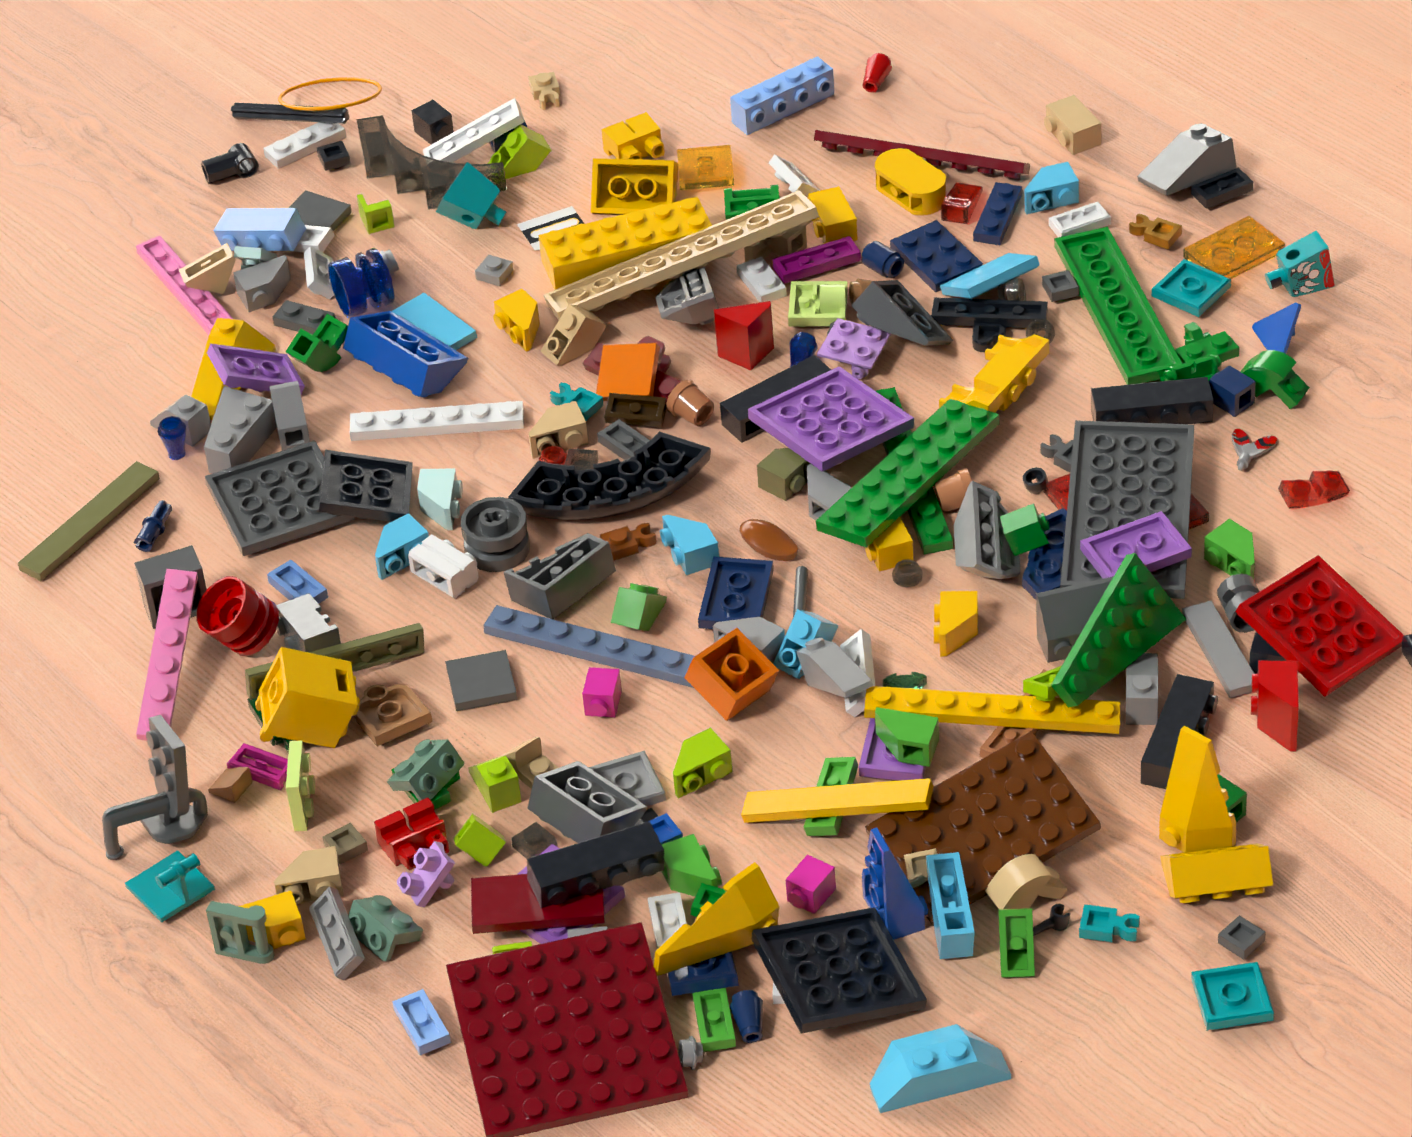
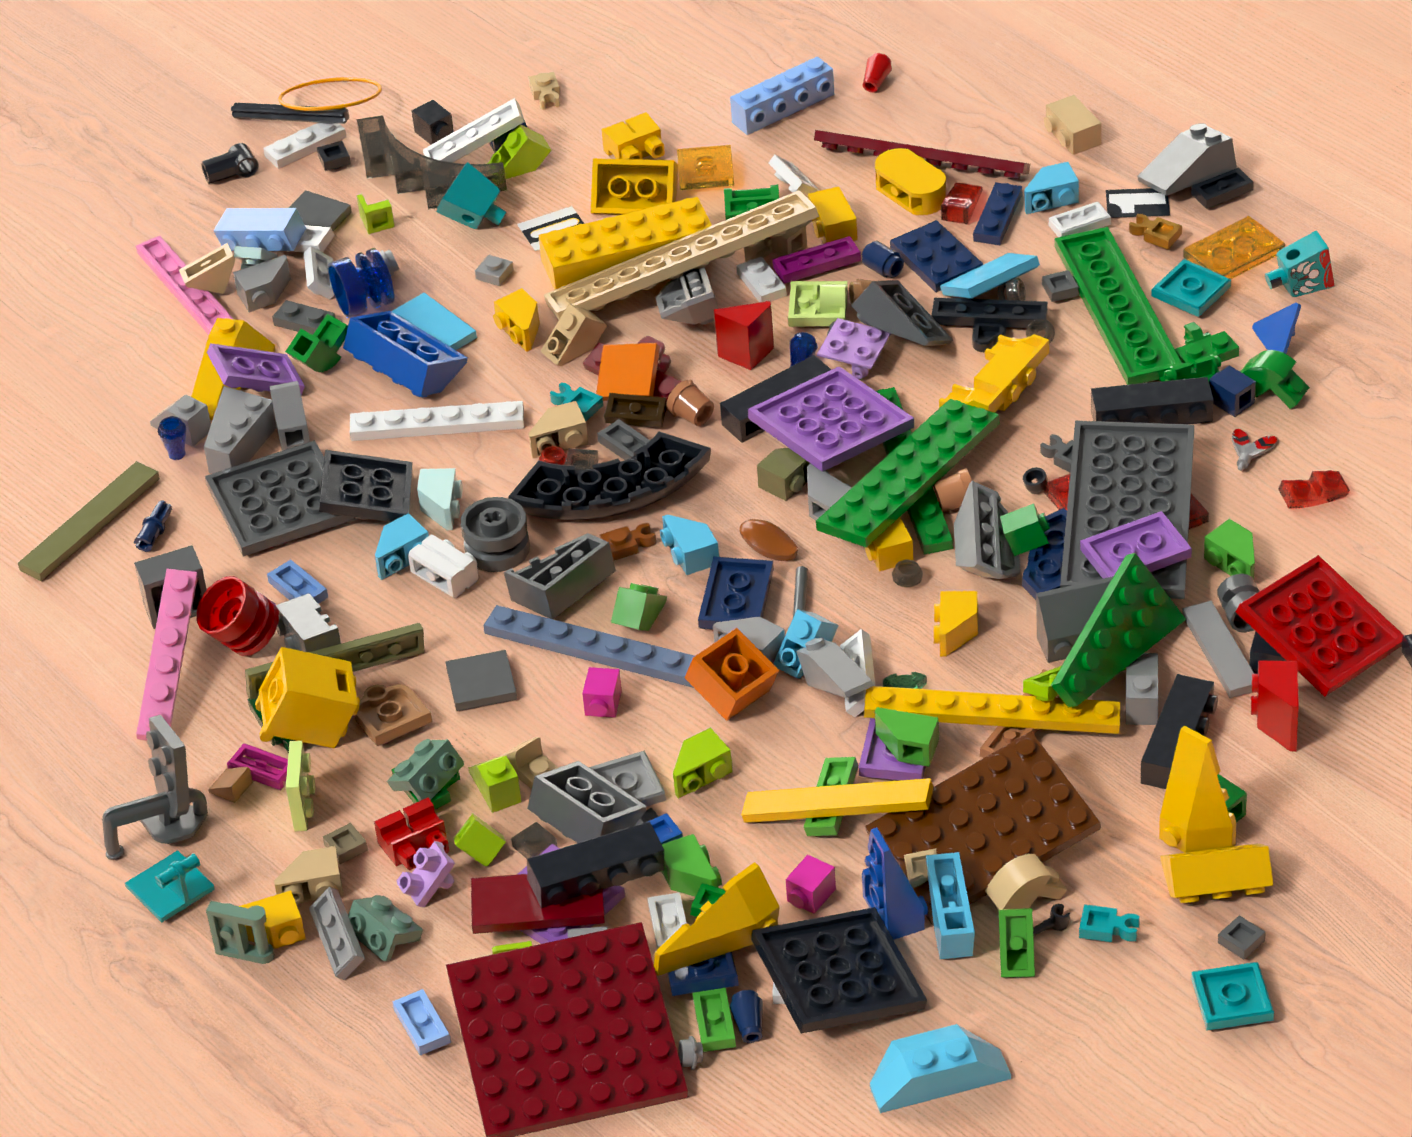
none -> sticker [1106,188,1170,218]

